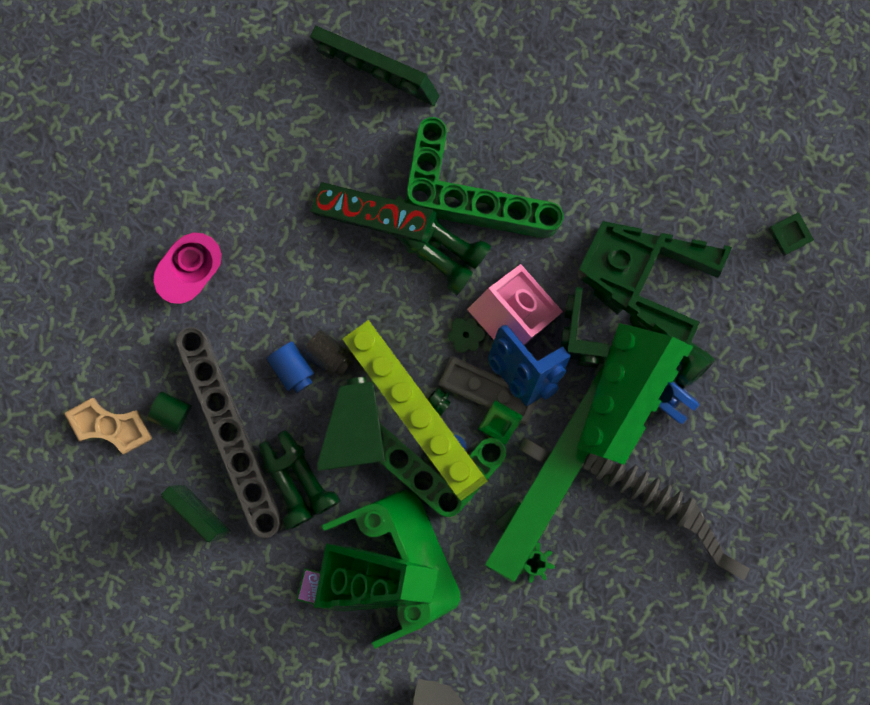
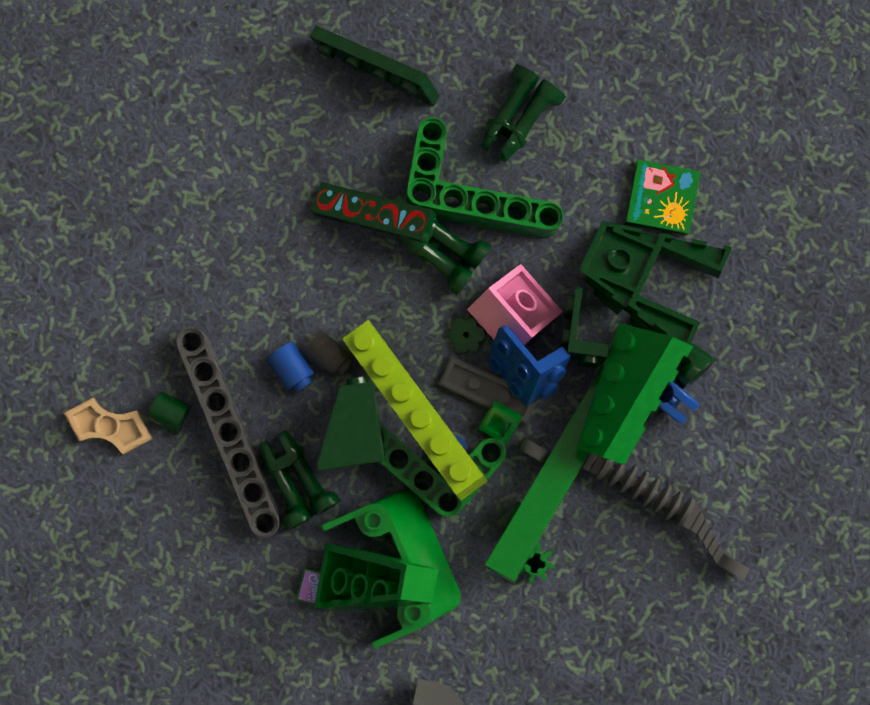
dark pink piece [153,233,222,304] -> none
dark green tile [161,485,231,543] -> none
dark green plate [428,388,451,416] -> none
dark green plate [768,212,814,256] -> none
none -> dark green piece [480,64,566,162]
none -> green tile [625,160,701,235]

